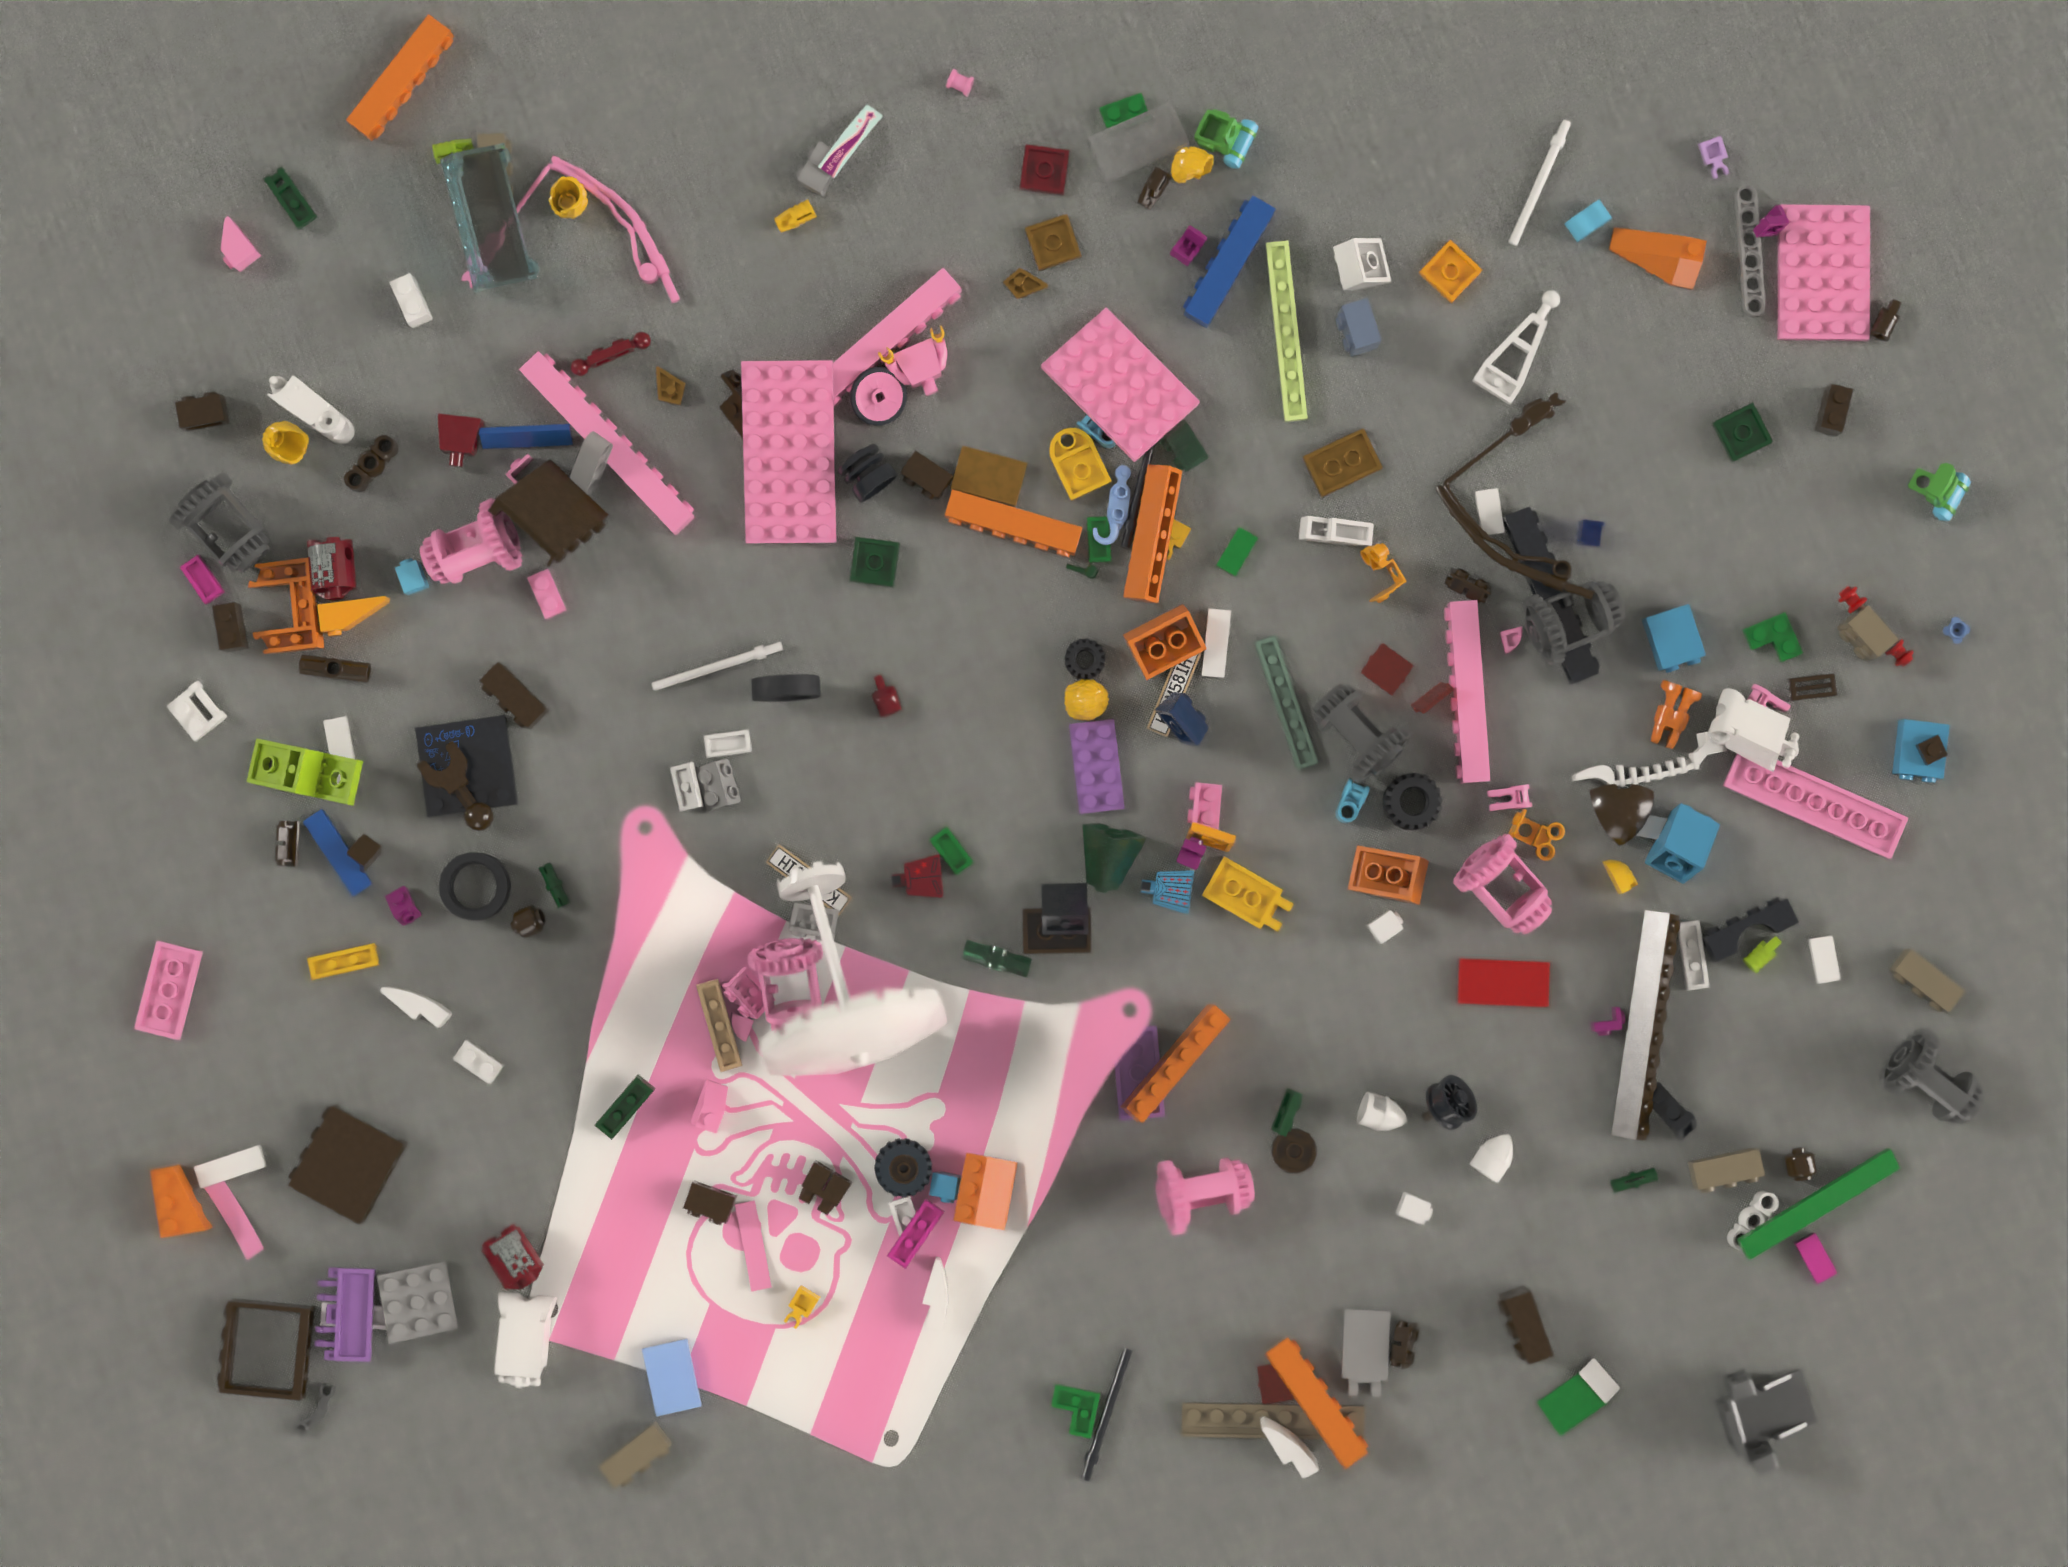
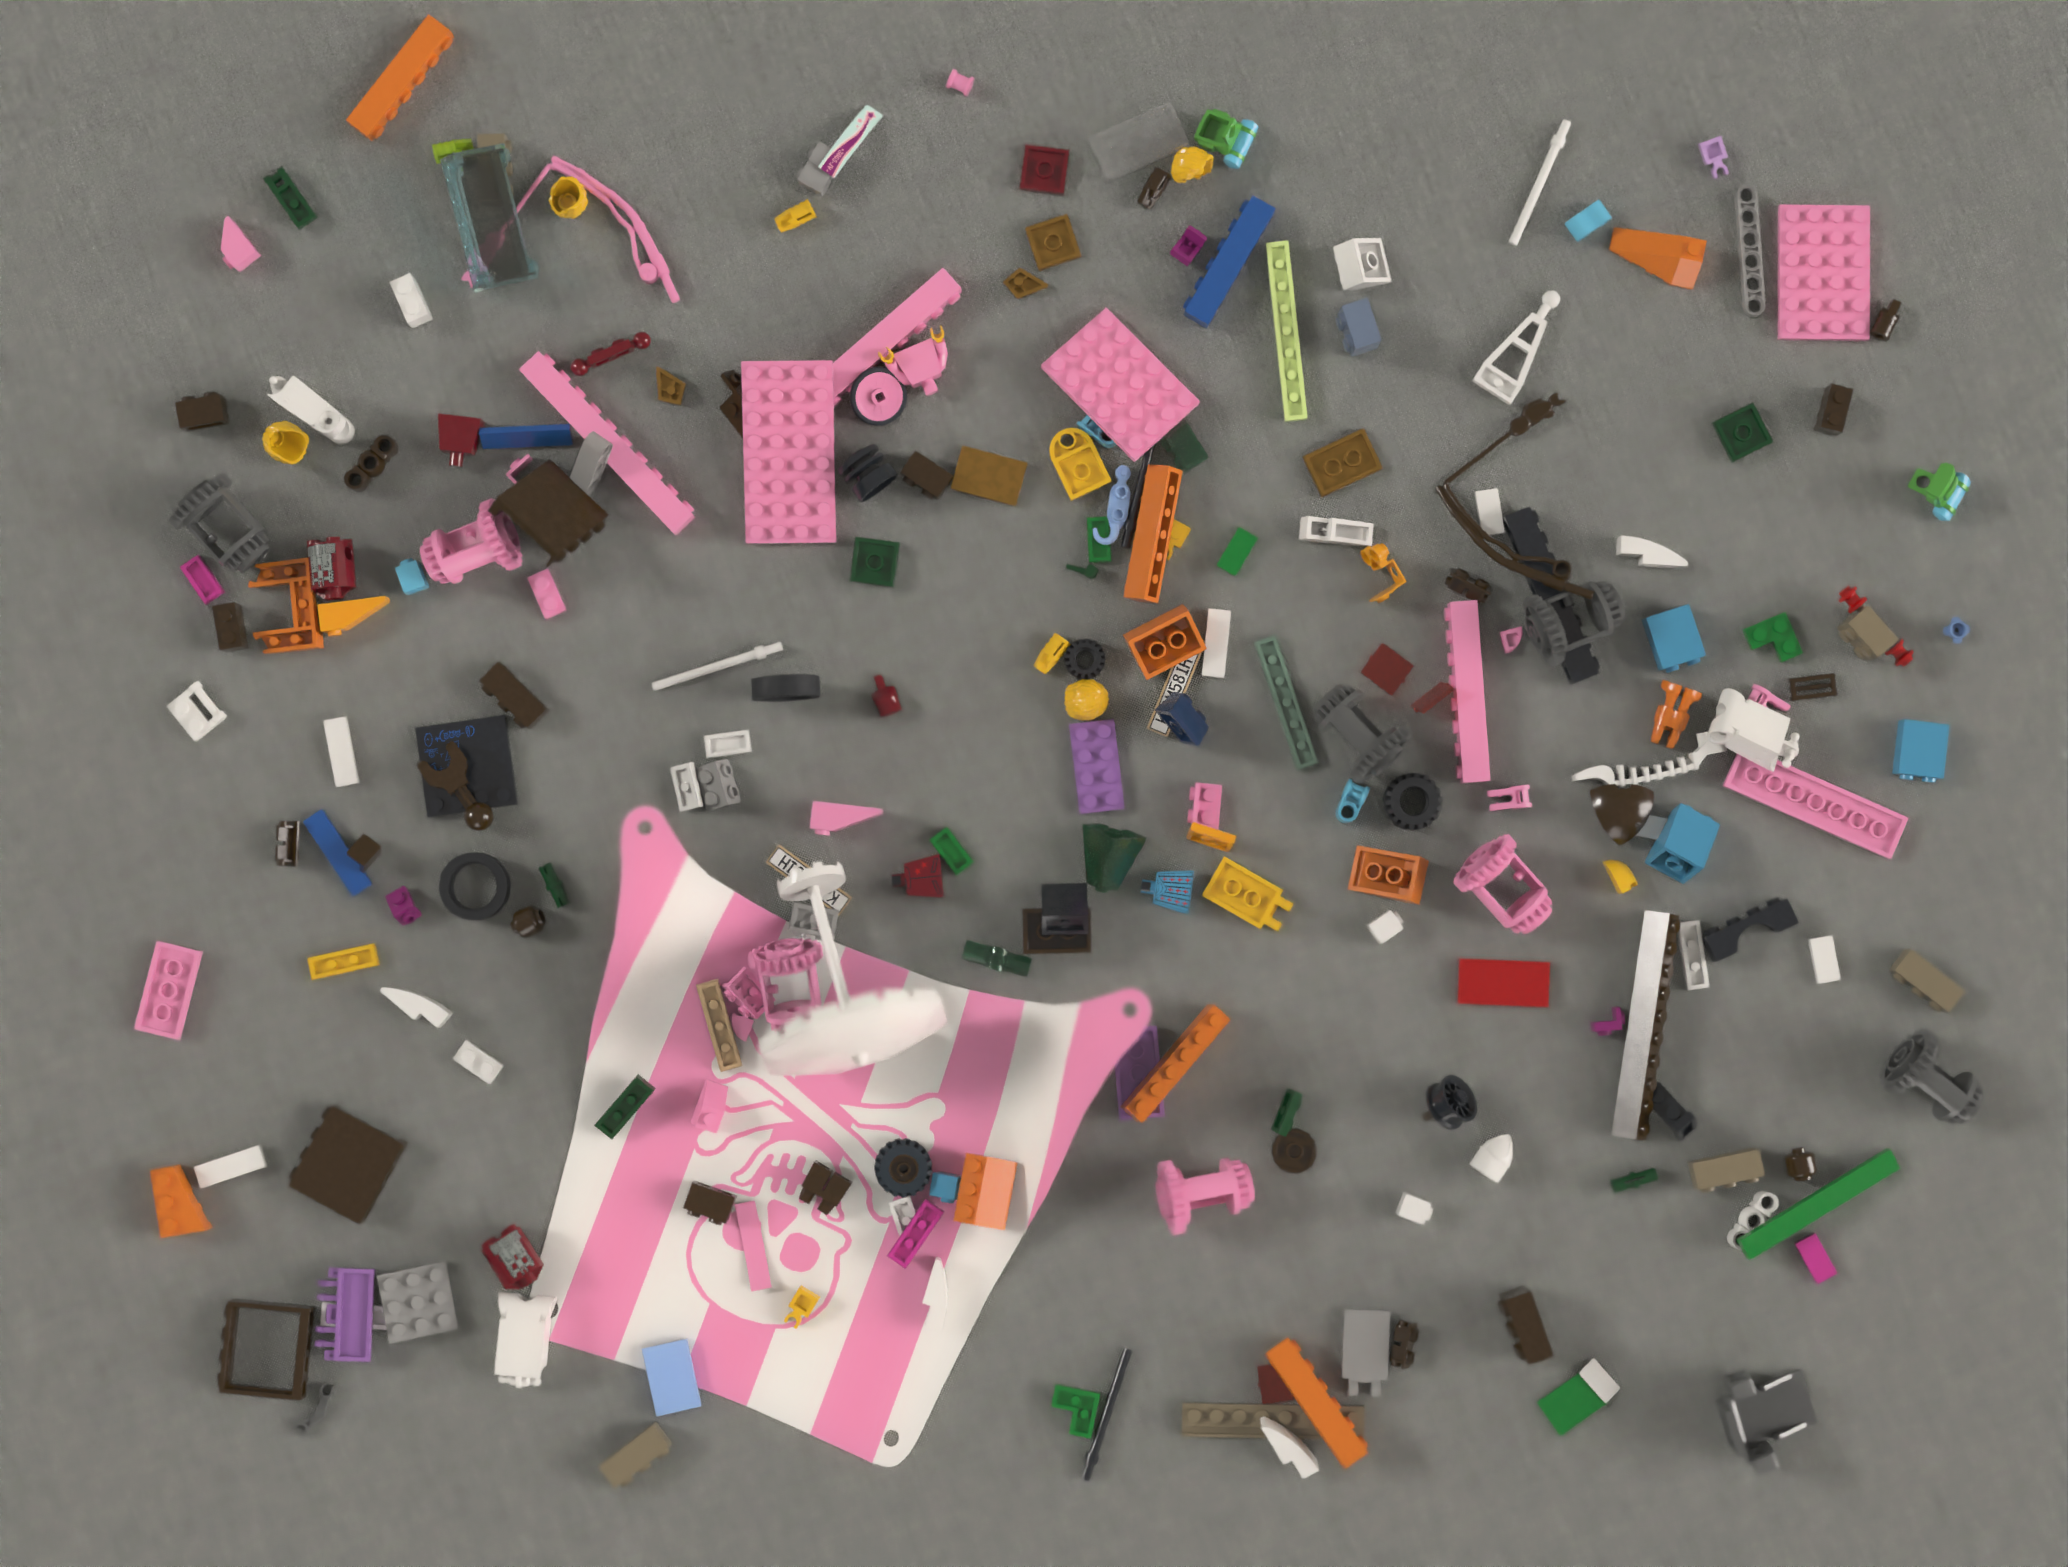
bright pink sticker [205,1181,264,1260] -> none
lime bracket [246,738,363,806] -> none
dark brown piece [299,655,371,683] -> none
orange brick [945,489,1083,558] -> none
green plate [1099,92,1149,130] -> none
magenta bracket [1176,837,1207,870] -> none
white helmet [1357,1091,1407,1131] -> none
light orange tile [1419,240,1483,303] -> none
light orange piece [1508,809,1565,861] -> none
clear blue panel [1576,519,1606,548] -> none
lime hinge [1742,936,1782,974] -> none
magenta bracket [1753,205,1790,237] -> none
dark brown plate [1915,735,1948,765] -> none
none -> bright pink slope [810,801,883,836]
none -> yellow hinge [1033,633,1071,674]
none -> white slope [1616,535,1688,569]

